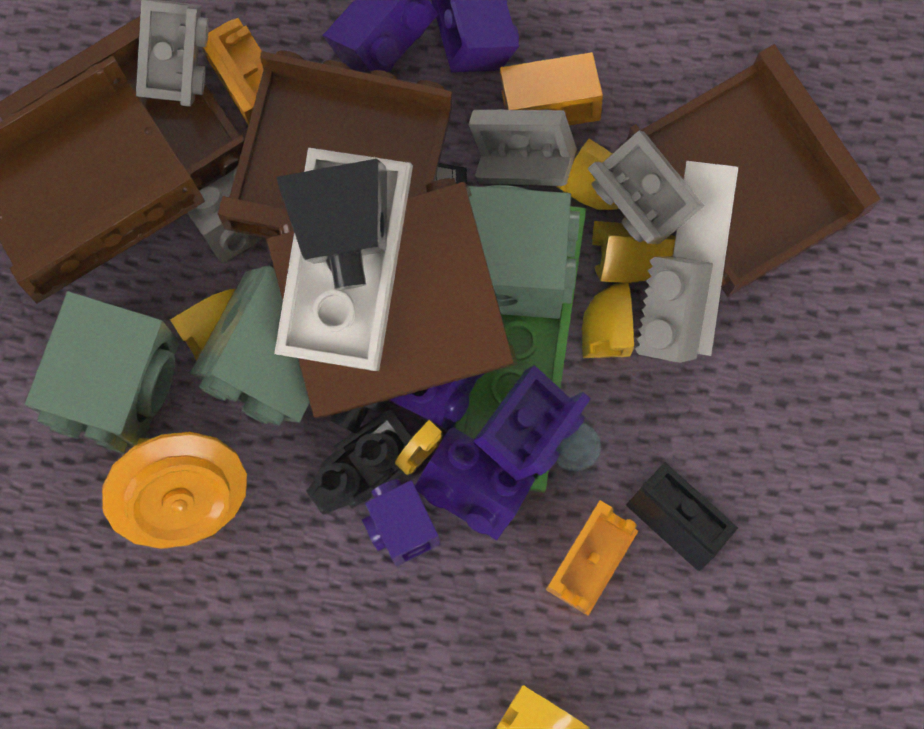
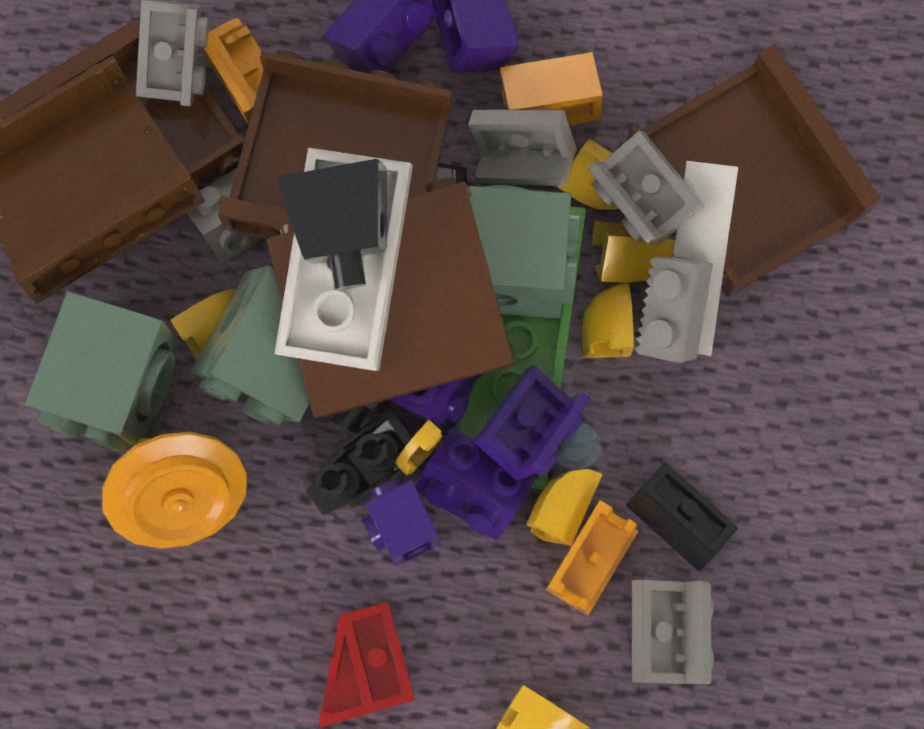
none -> red wing [318,602,415,728]
none -> yellow brick [526,469,603,546]
none -> light grey bracket [632,579,714,684]

